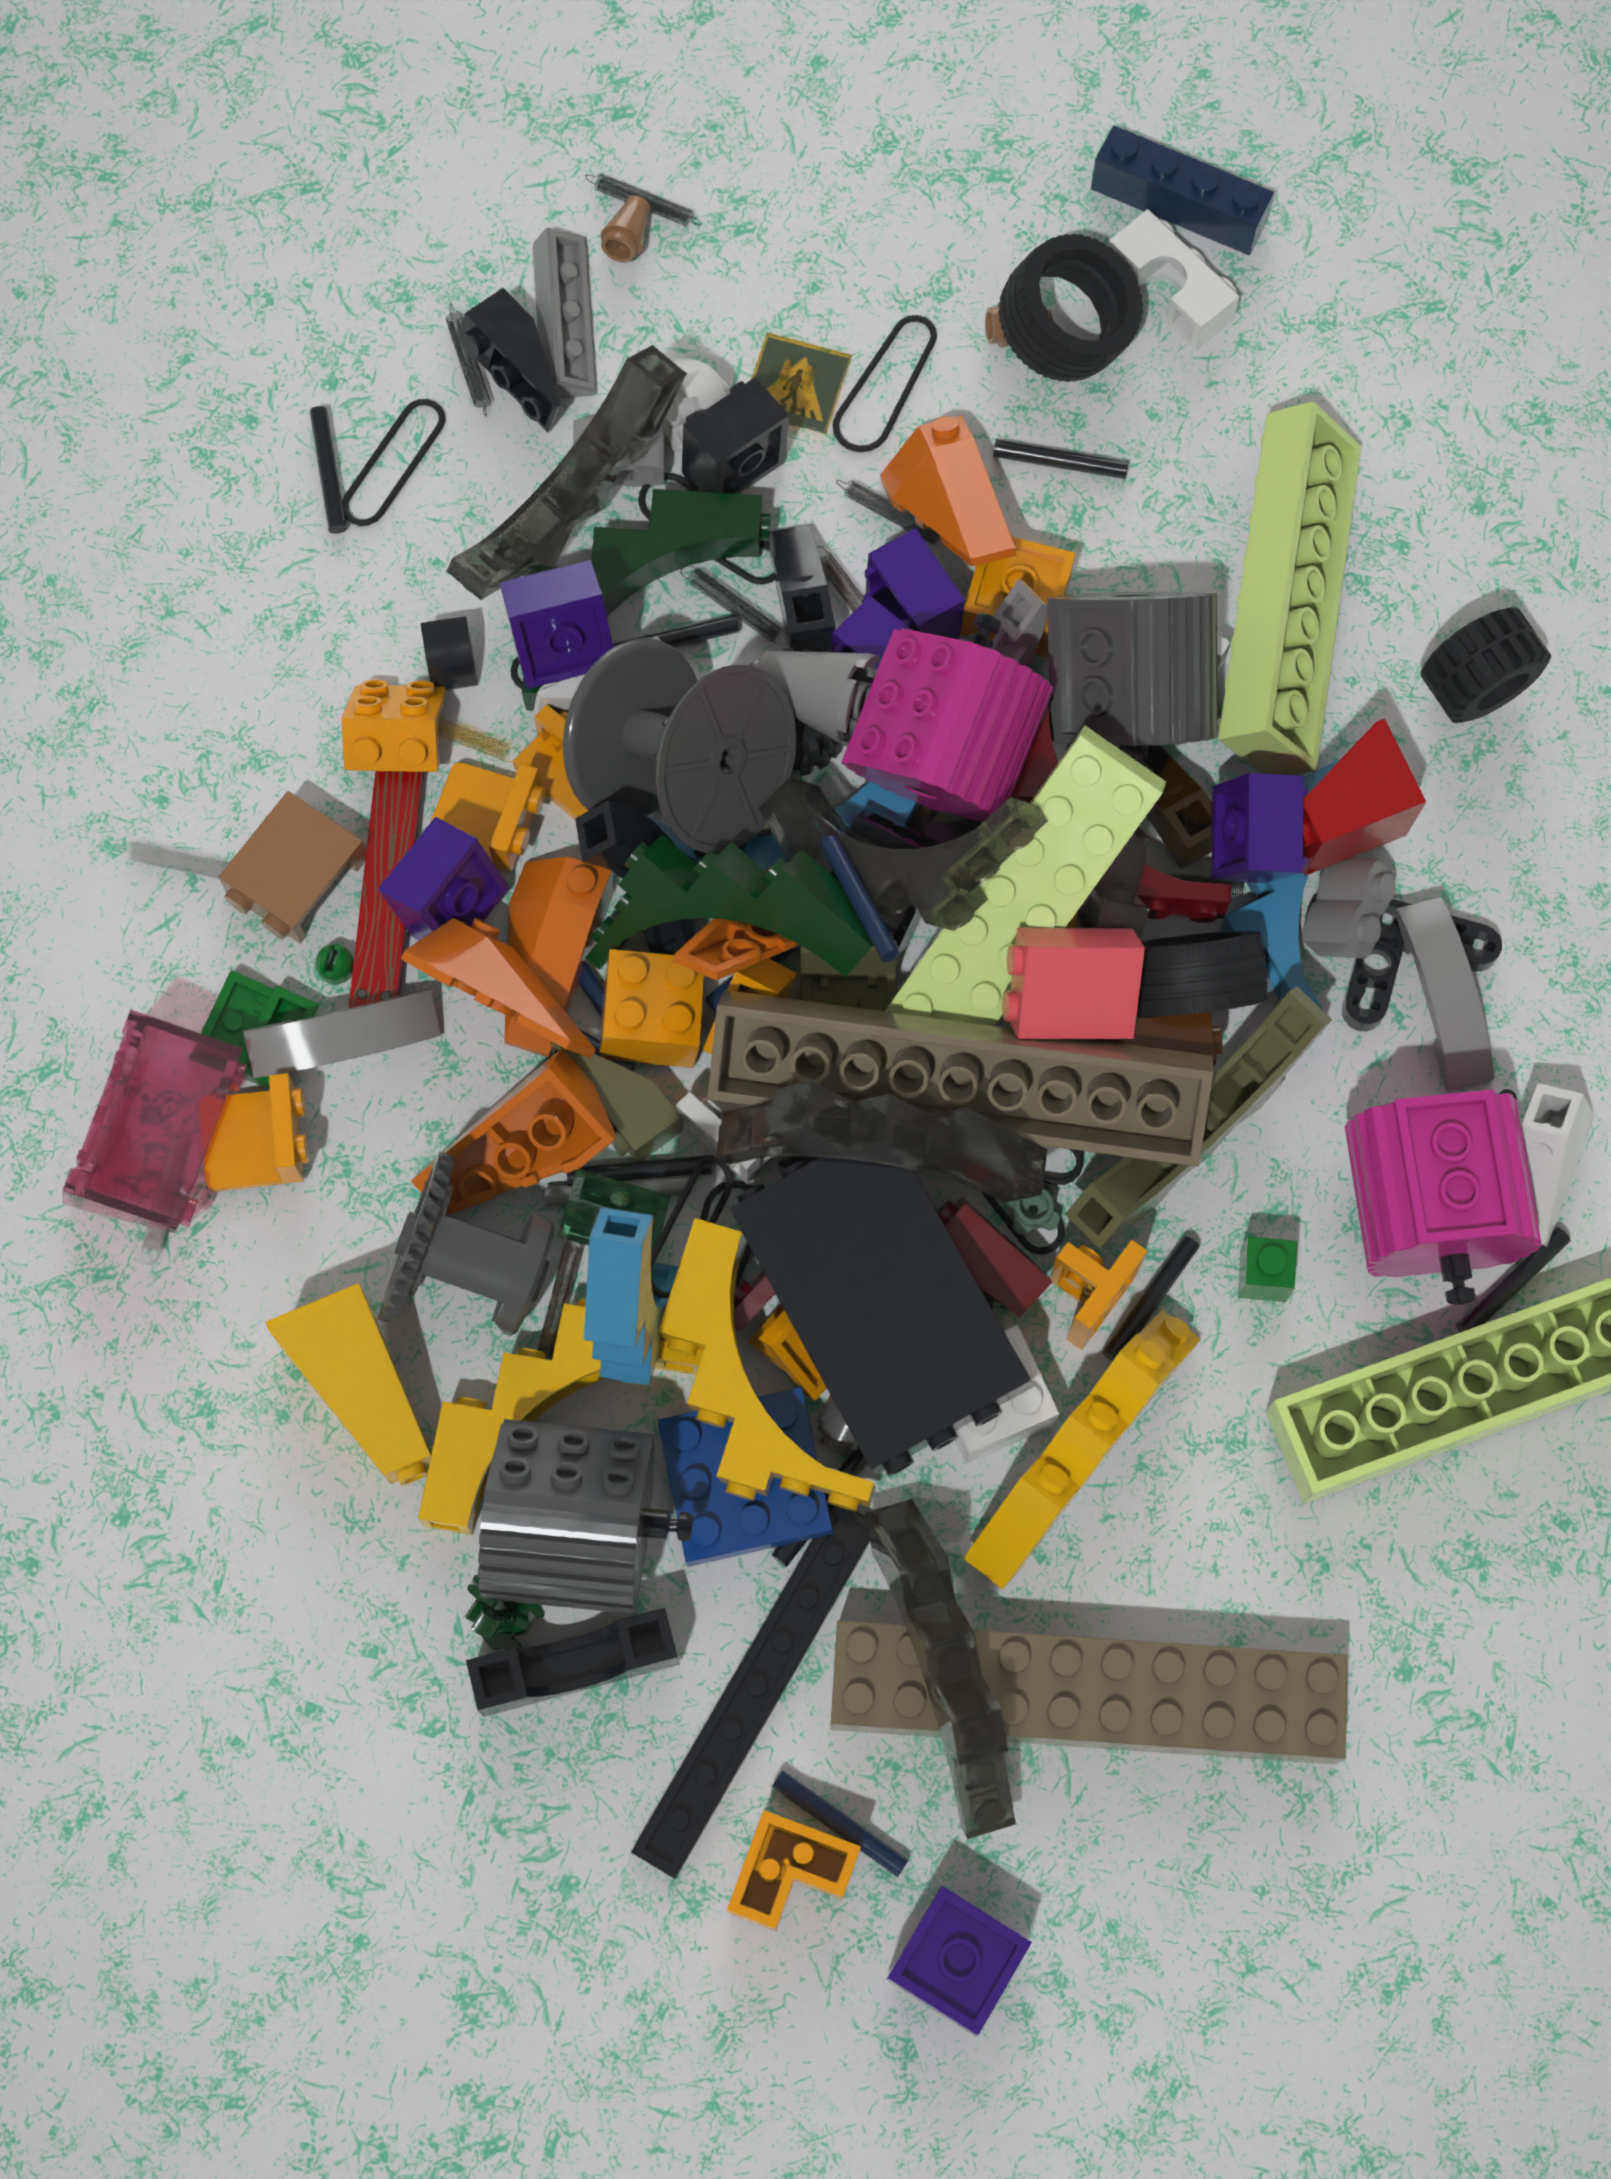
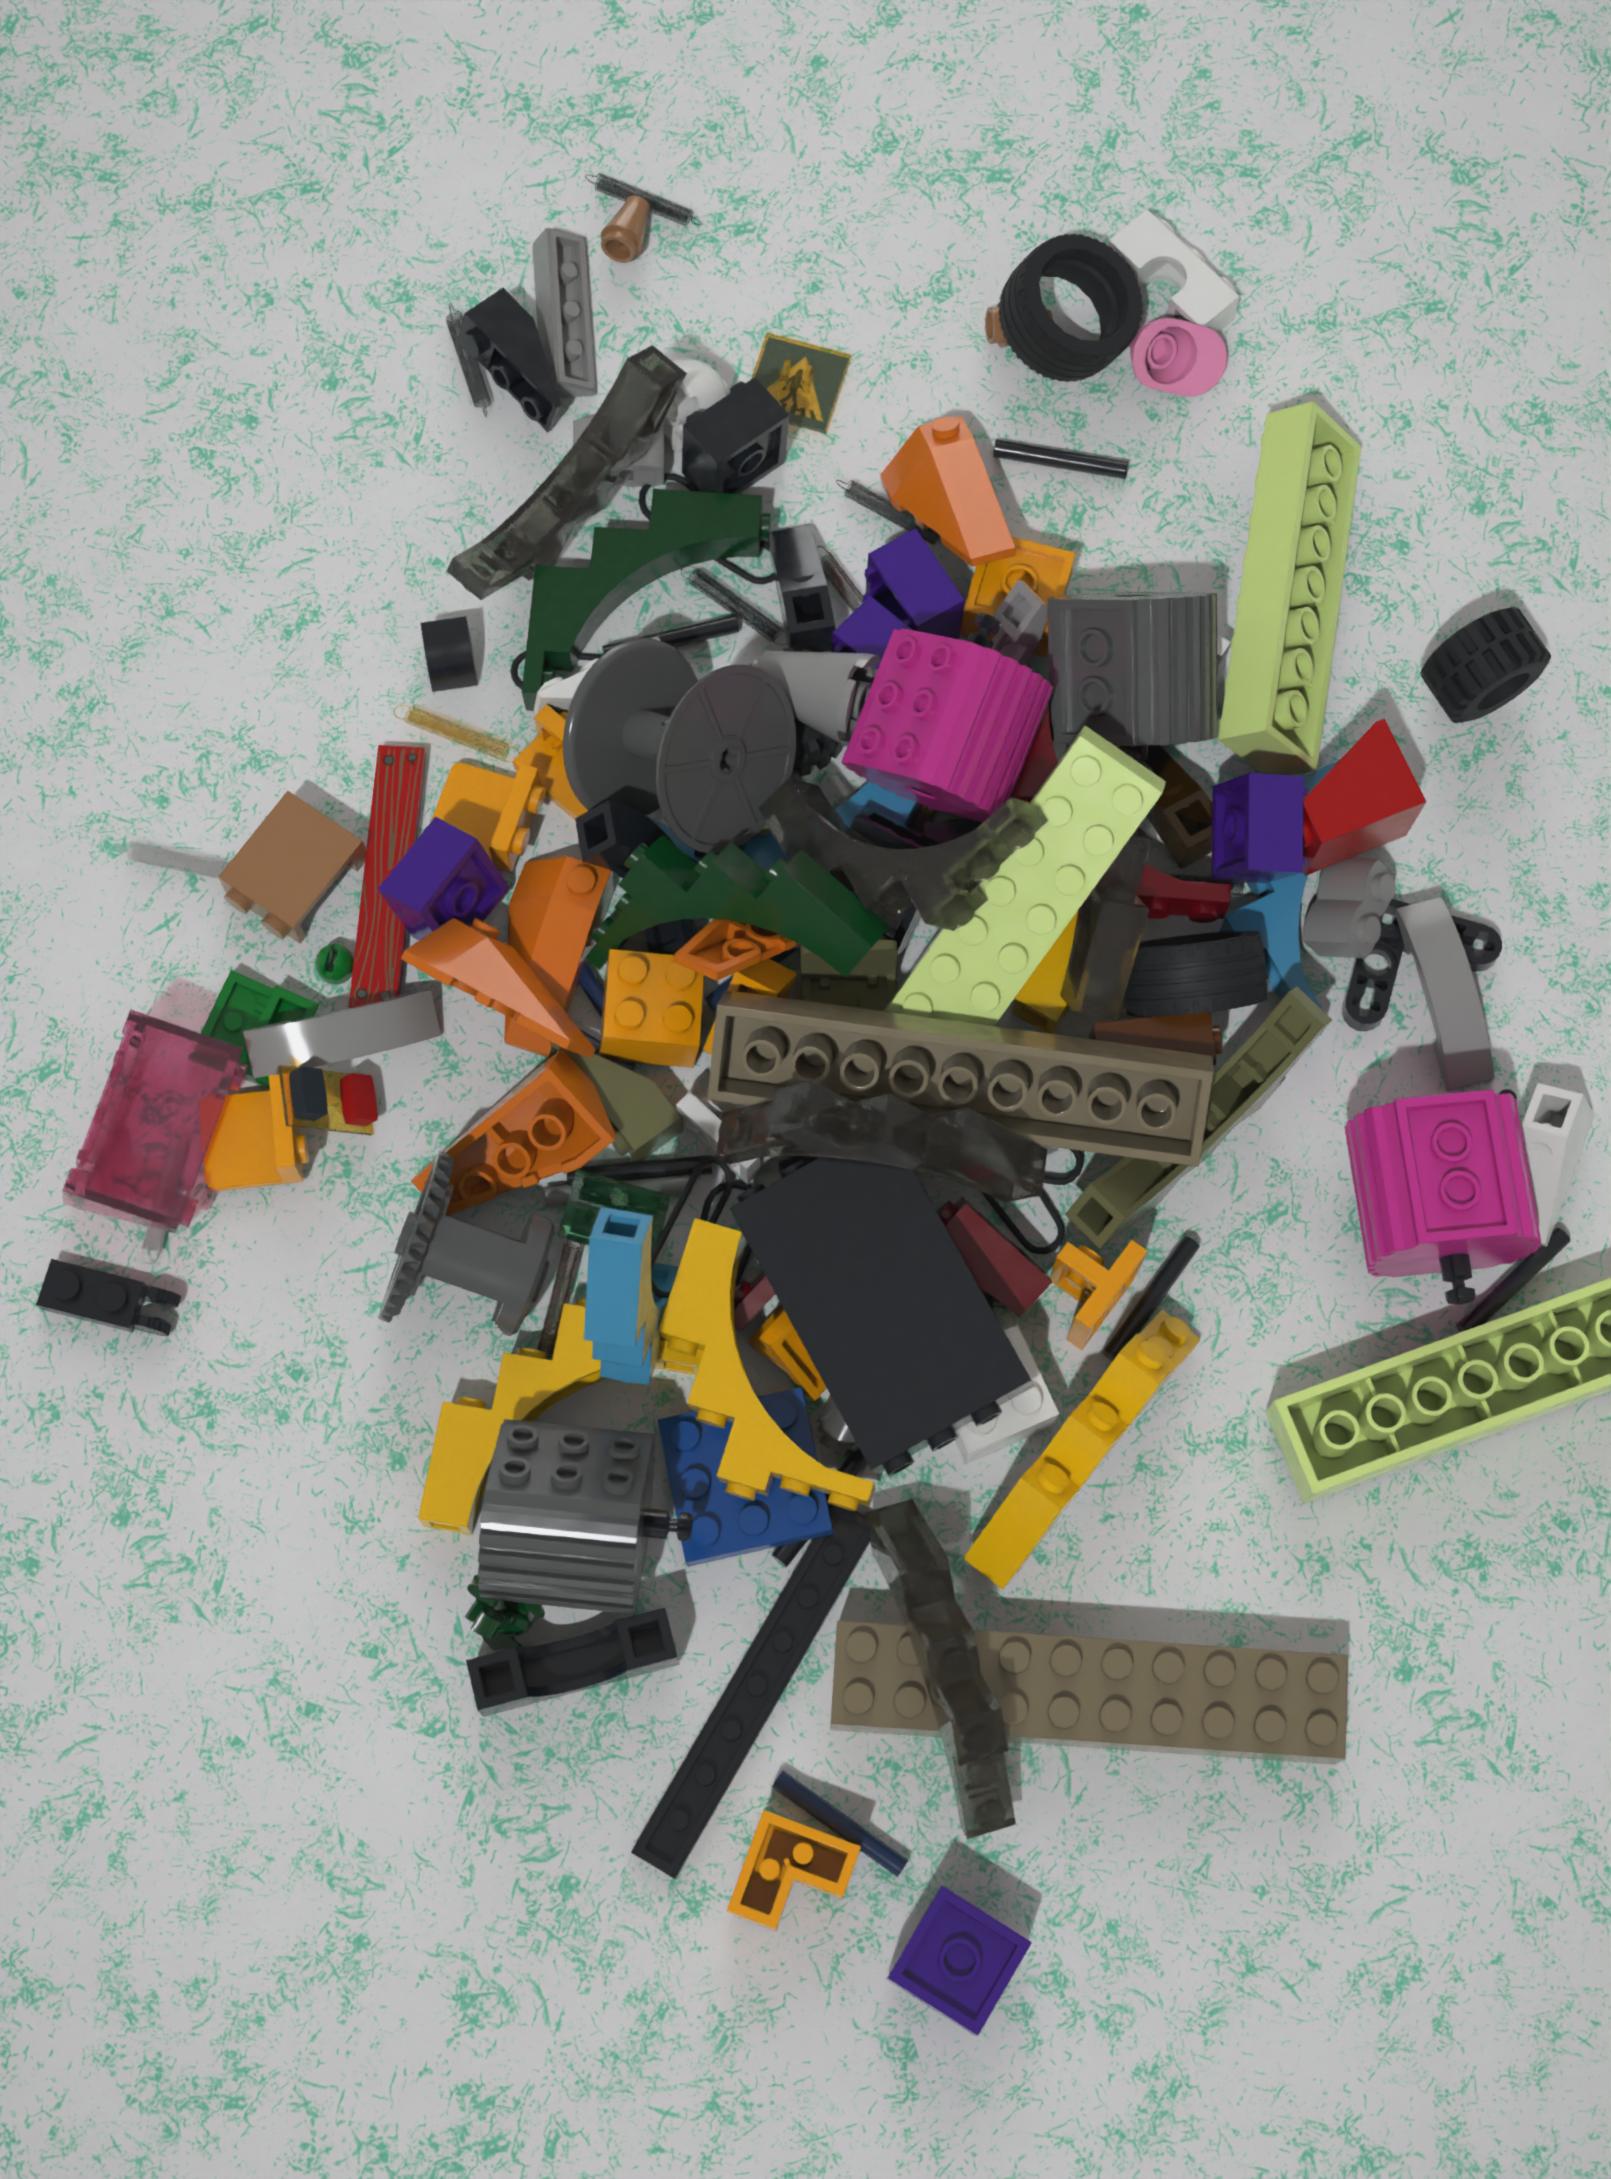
yellow slope [265,1283,432,1485] -> none
black bar [310,406,347,534] -> none
light orange bracket [341,679,446,772] -> none
black piece [342,399,445,526] -> none
dark purple container [499,560,613,689] -> none
dark blue bar [820,835,900,963] -> none
black piece [832,315,937,452] -> none
coral brick [1002,928,1145,1039] -> none
sand green plate [1007,1184,1060,1236] -> none
dark blue brick [1091,125,1275,256] -> none
green brick [1238,1236,1297,1302] -> none
none -> black hinge [36,1259,181,1337]
none -> piece [278,1065,378,1136]
none -> bright pink piece [1128,318,1227,396]

